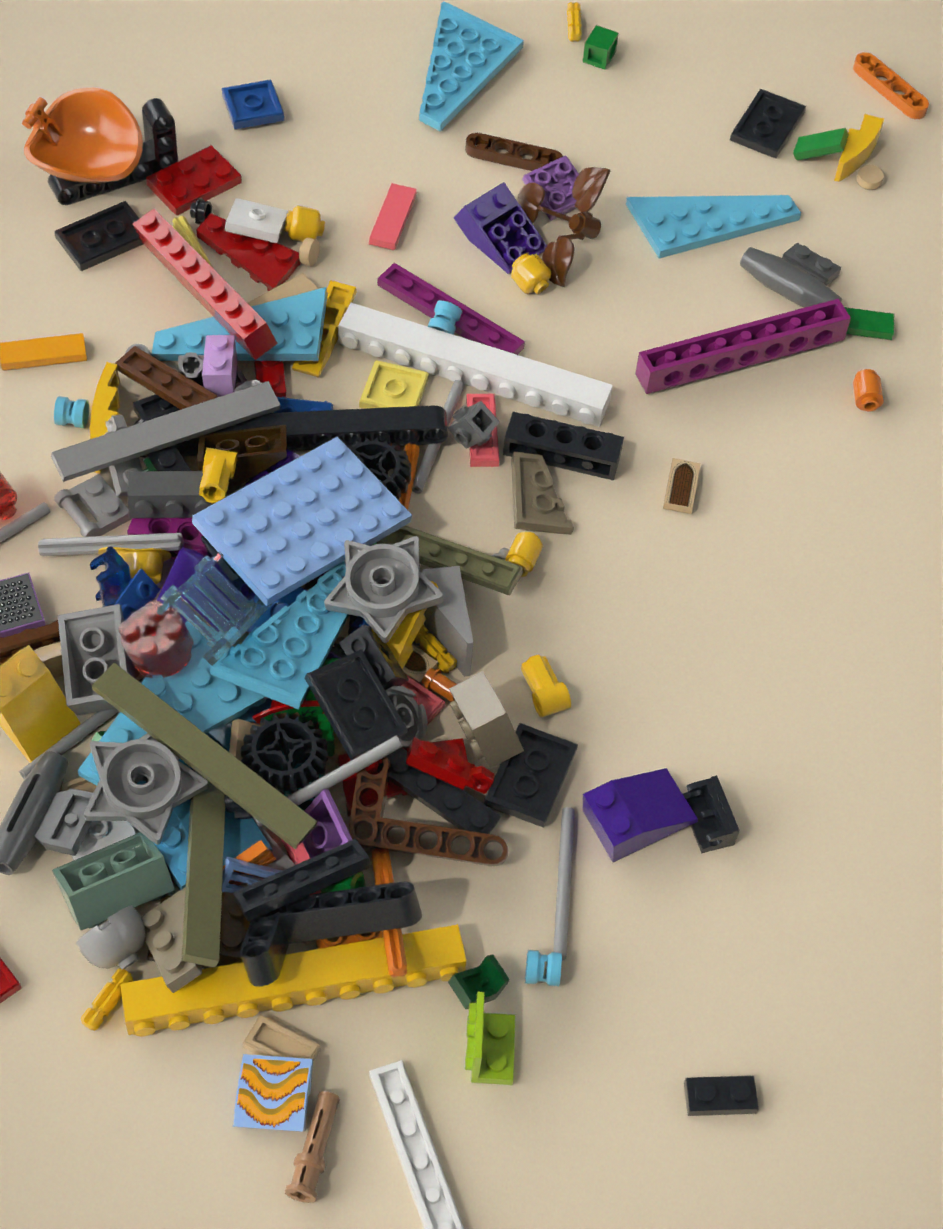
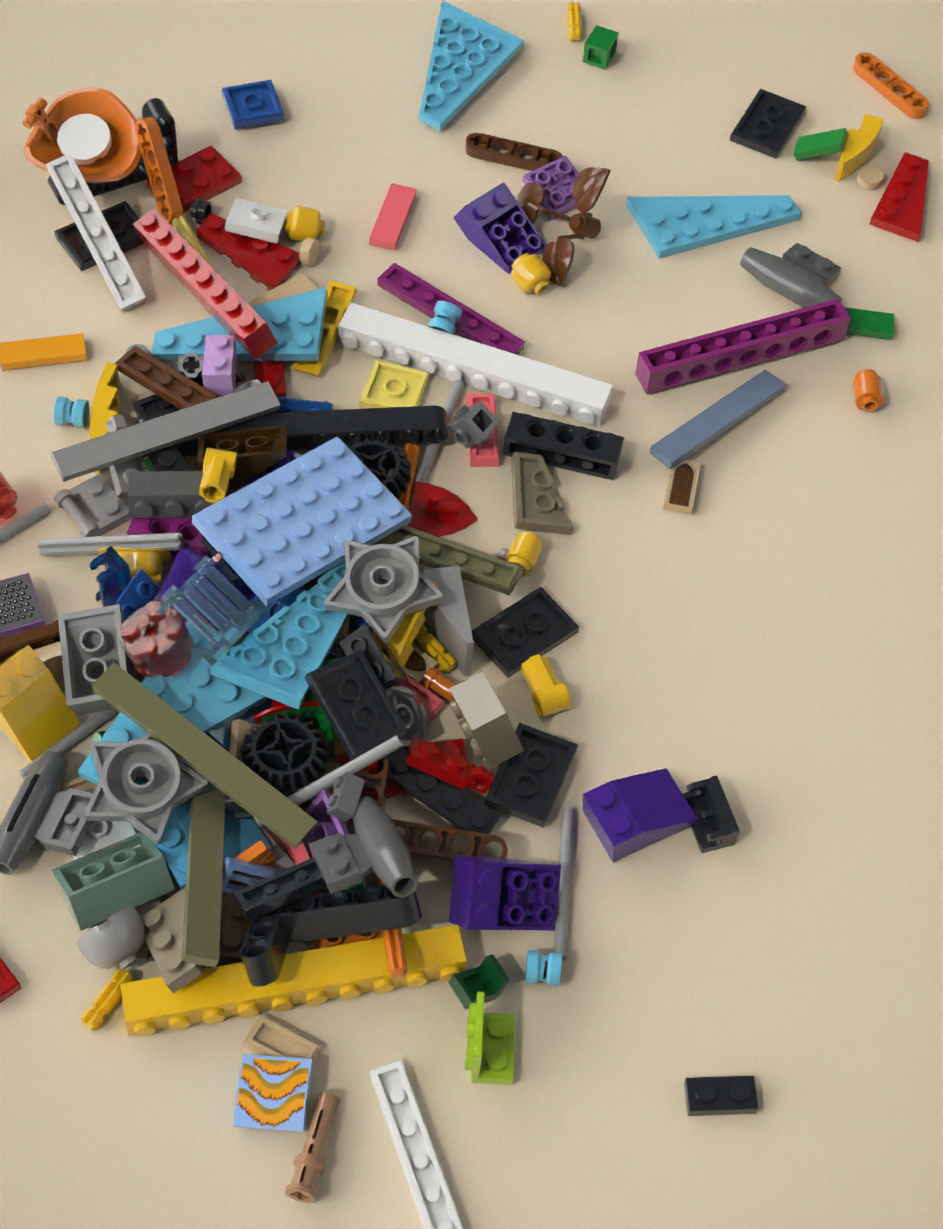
none -> white plate [45,153,146,312]
none -> white tile [57,114,112,165]
none -> orange beam [135,117,183,223]
none -> dark grey plate [309,796,418,898]
none -> dark grey piece [327,772,365,822]
none -> red shield [408,481,477,537]
none -> dark purple slope [449,856,561,930]
none -> black tile [471,587,579,678]
none -> sand blue tile [650,369,786,469]
none -> red wing [870,152,929,242]

